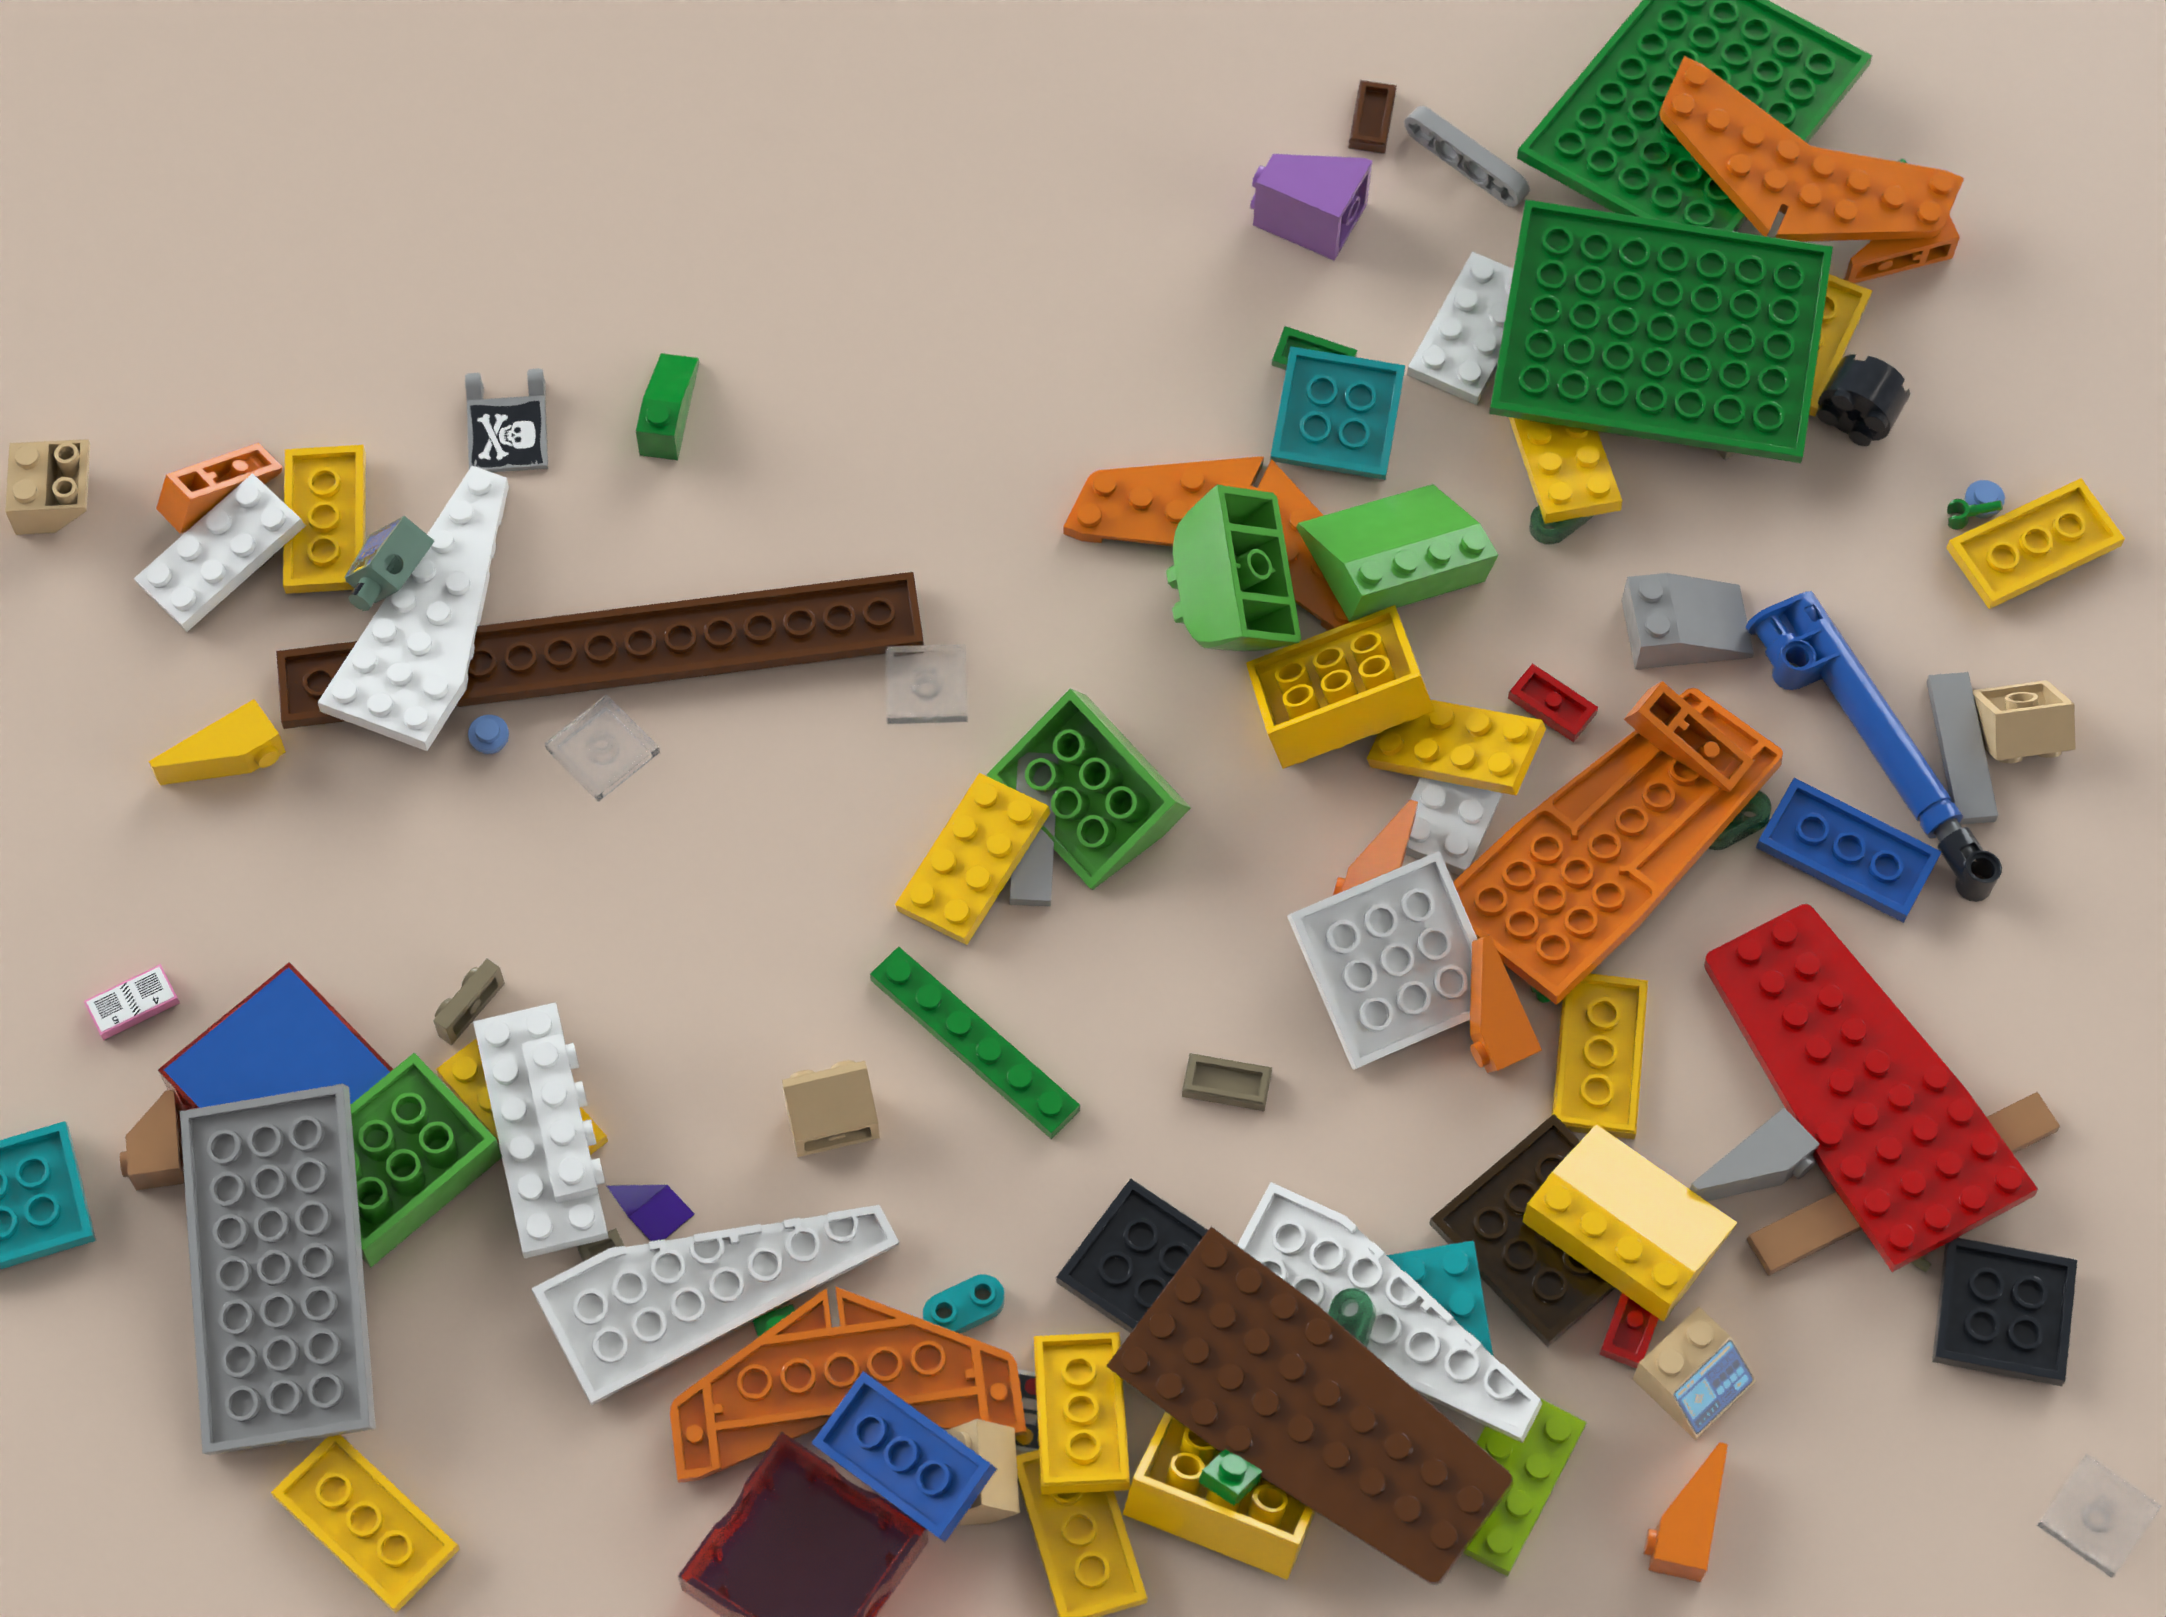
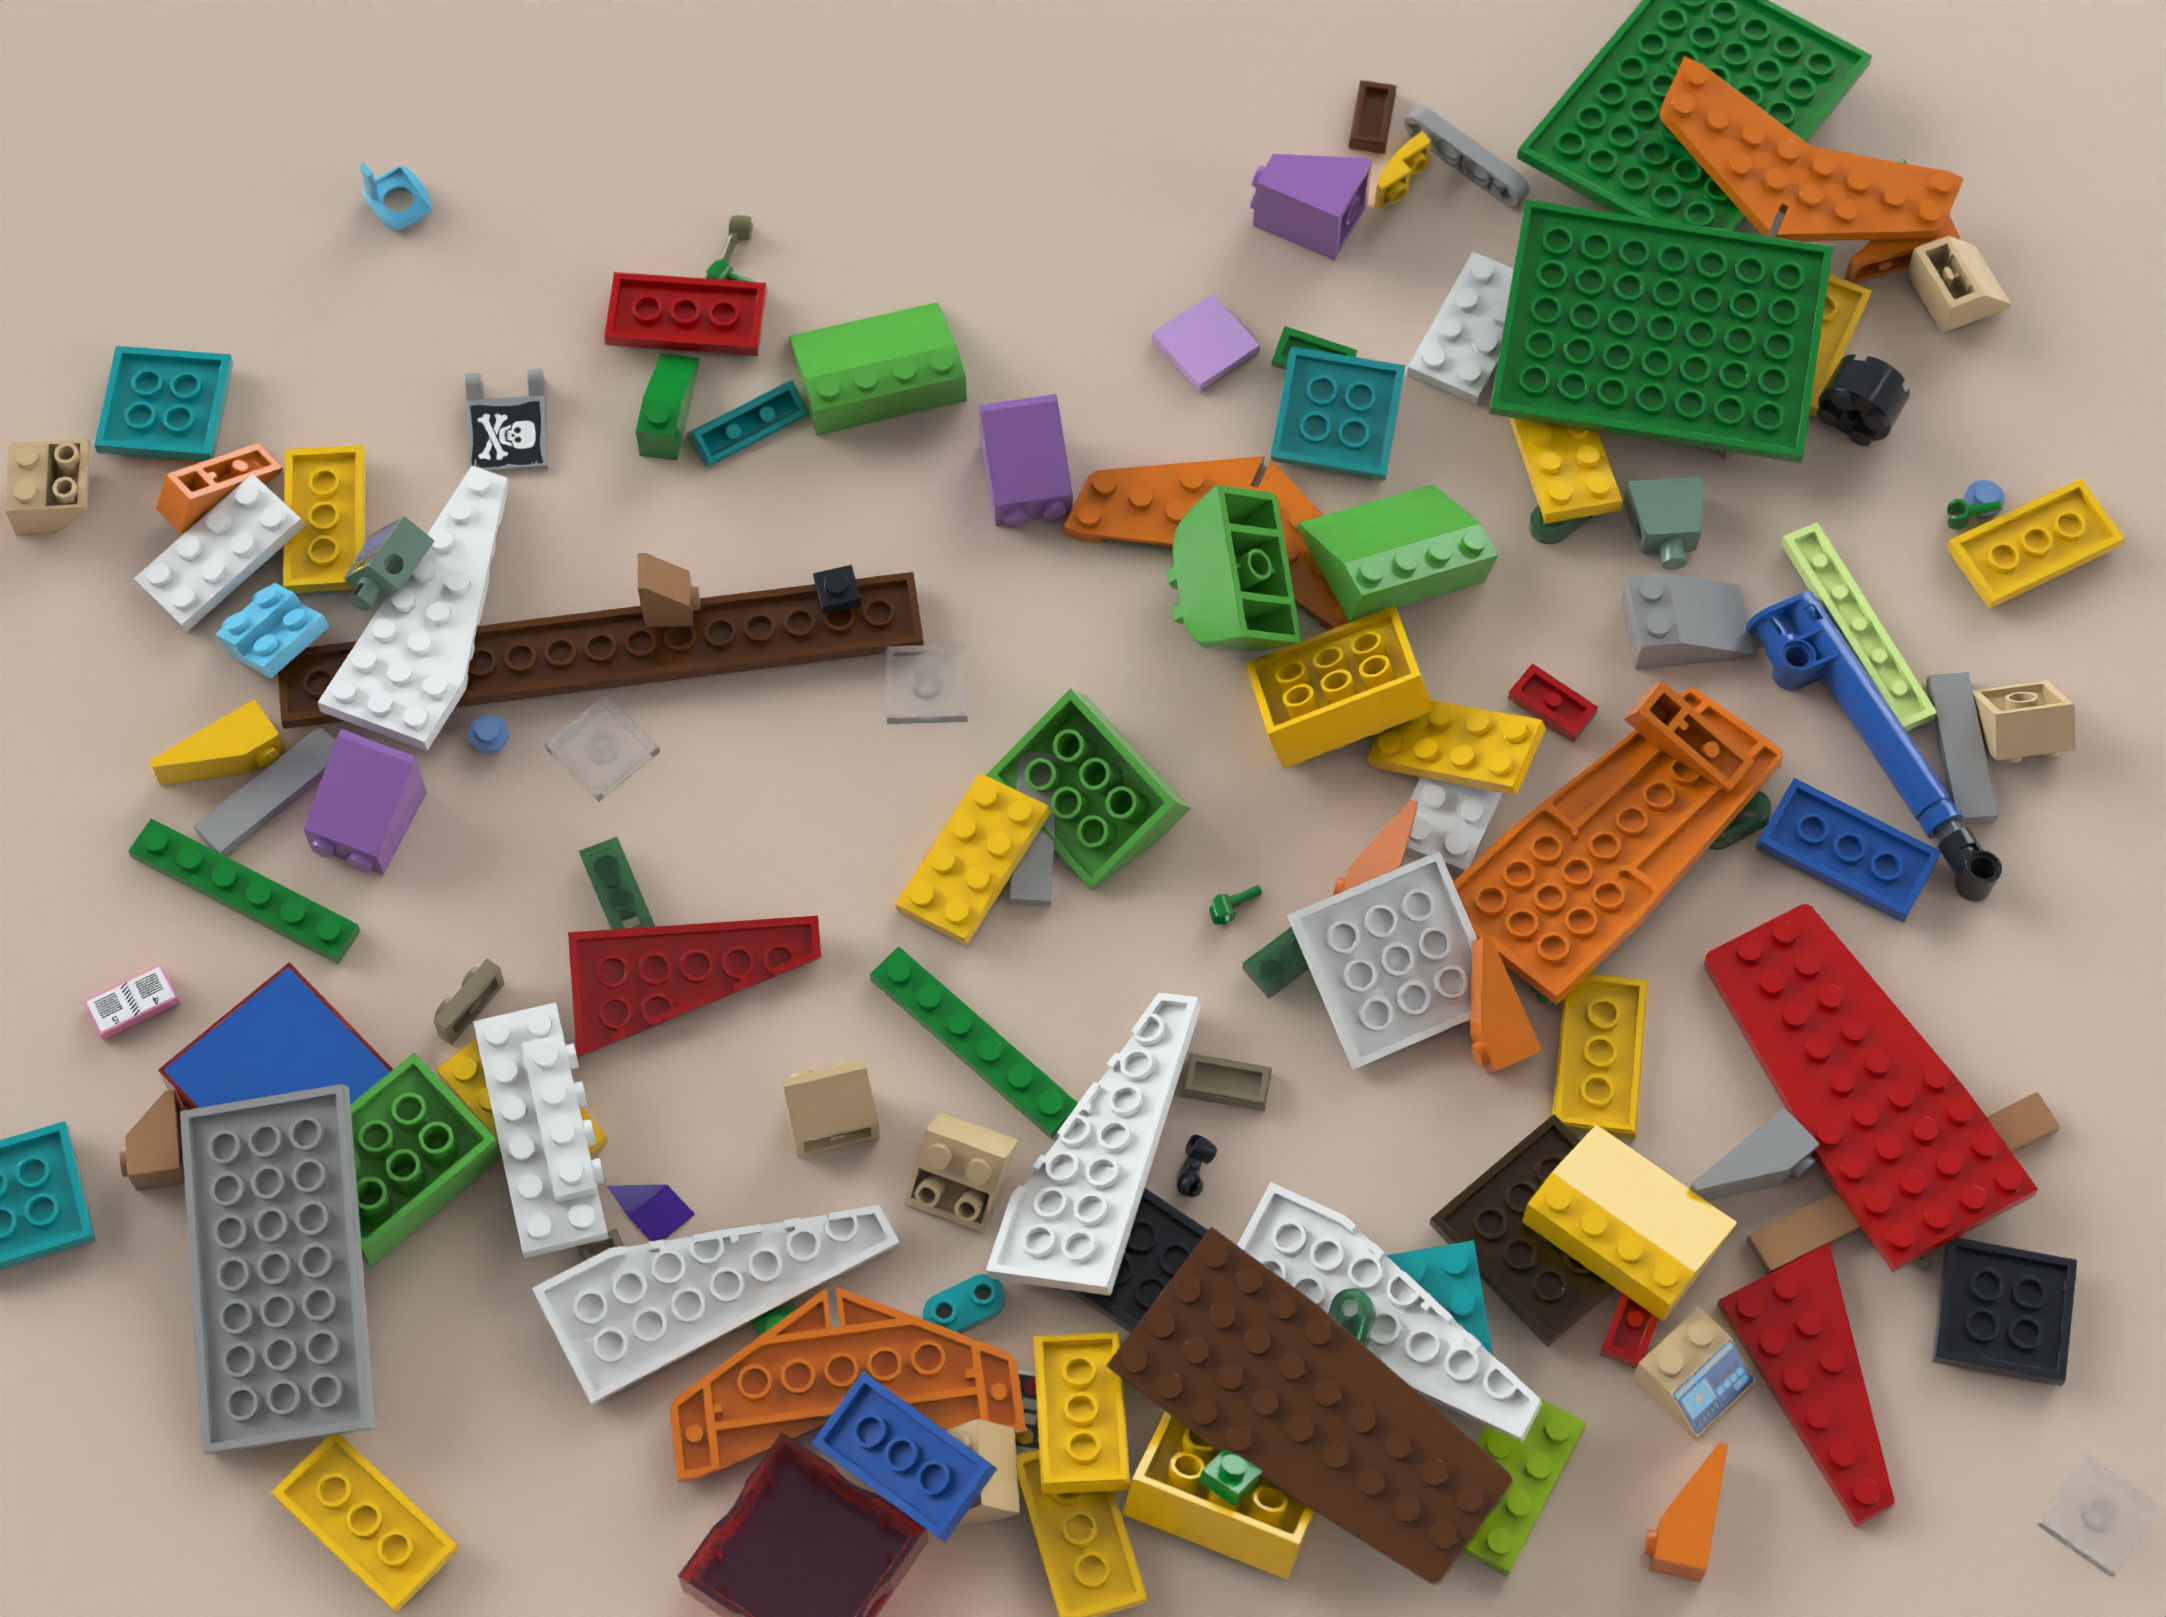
none -> teal plate [94,346,233,461]
none -> green plate [128,818,361,964]
none -> light grey tile [194,725,336,856]
none -> medium azure plate [215,582,330,678]
none -> medium lavender slope [304,729,427,875]
none -> medium azure piece [360,162,432,230]
none -> red wing [568,915,821,1058]
none -> clear green plate [579,837,655,929]
none -> red plate [604,272,767,356]
none -> medium nougat slope [638,553,700,628]
none -> teal slope [686,380,809,467]
none -> green hand [706,259,756,282]
none -> olive hand [720,215,753,262]
none -> bright green slope [789,302,967,435]
none -> black plate [813,565,861,615]
none -> tan slope [905,1112,1019,1233]
none -> medium lavender slope [979,394,1073,526]
none -> white wing [986,993,1201,1296]
none -> lavender tile [1152,294,1260,392]
none -> black arm [1177,1135,1217,1198]
none -> green hand [1209,885,1262,925]
none -> clear green plate [1242,927,1309,999]
none -> yellow slope [1374,132,1431,210]
none -> sand green torso [1623,476,1703,570]
none -> red wing [1717,1243,1895,1527]
none -> yellowish green plate [1781,522,1937,731]
none -> tan slope [1906,236,2011,333]

